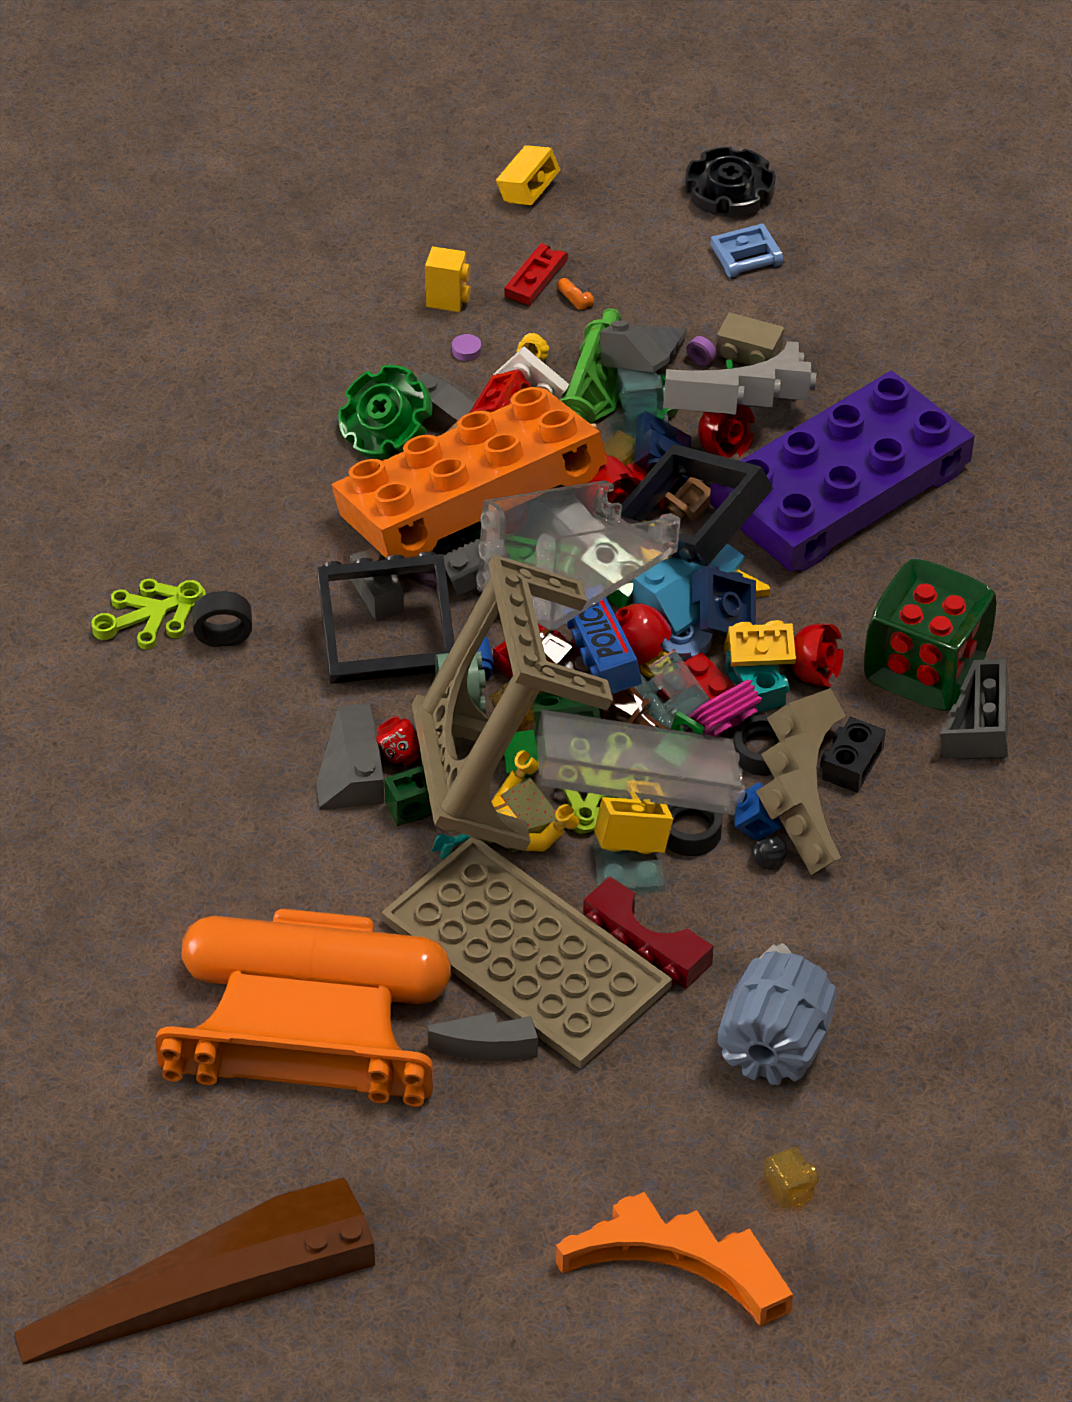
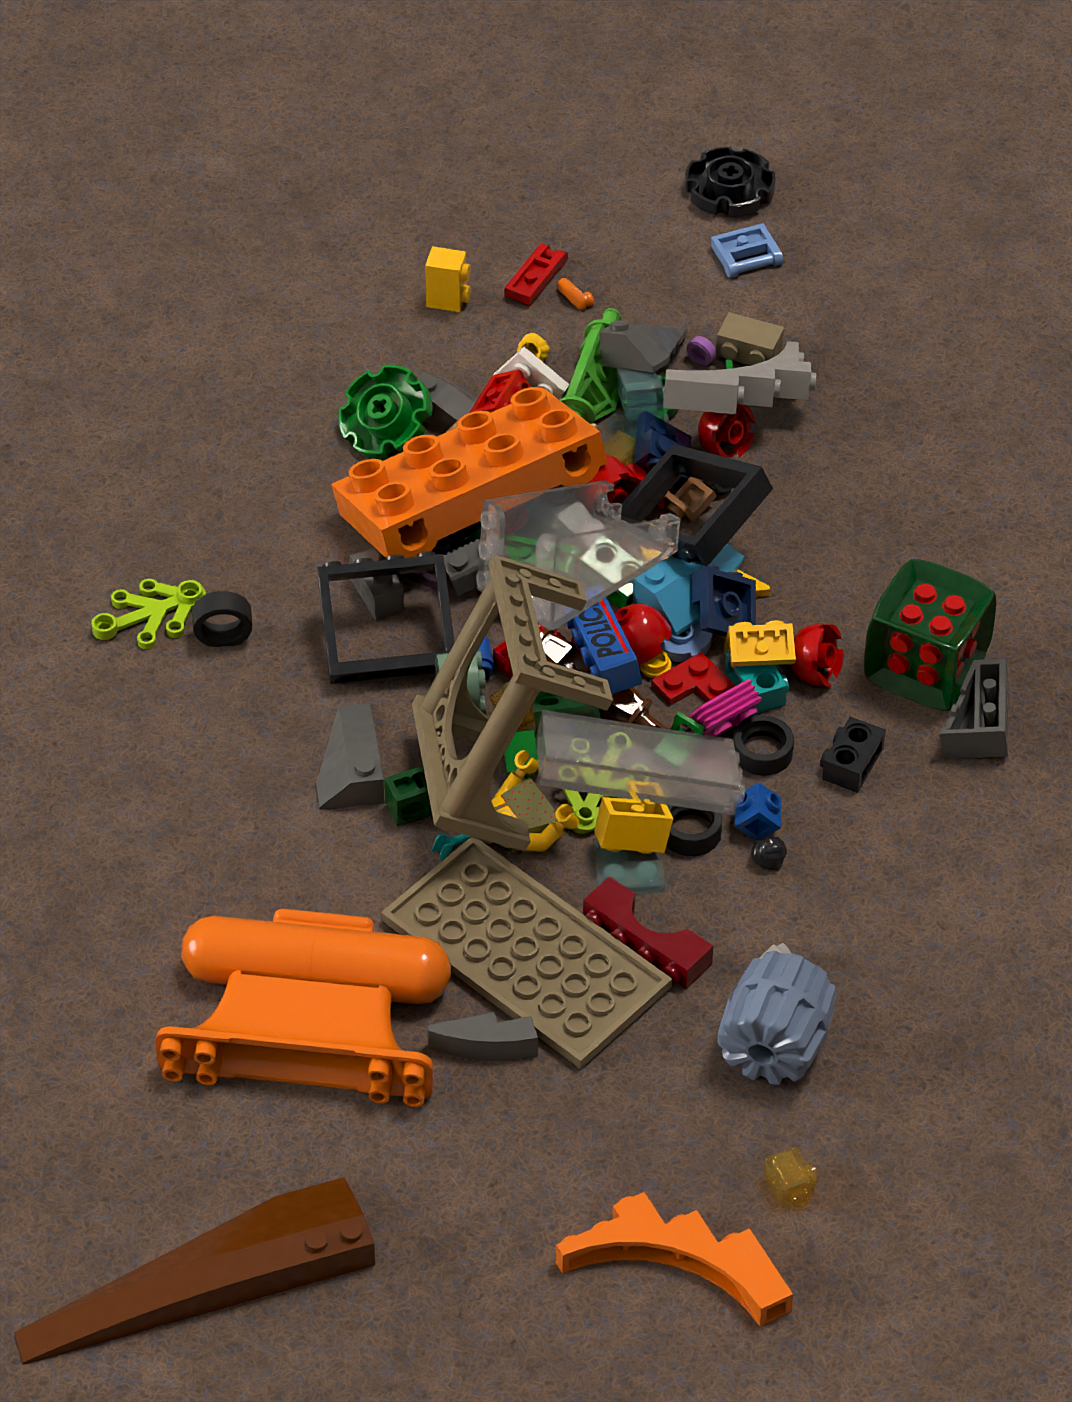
red head [376,716,420,766] -> none
medium lavender tile [452,334,481,361] -> none
yellow brick [496,145,561,205] -> none
clear light blue plate [635,649,710,729] -> none
dark purple piece [710,370,974,573] -> none
dark tan arch [756,688,846,875] -> none

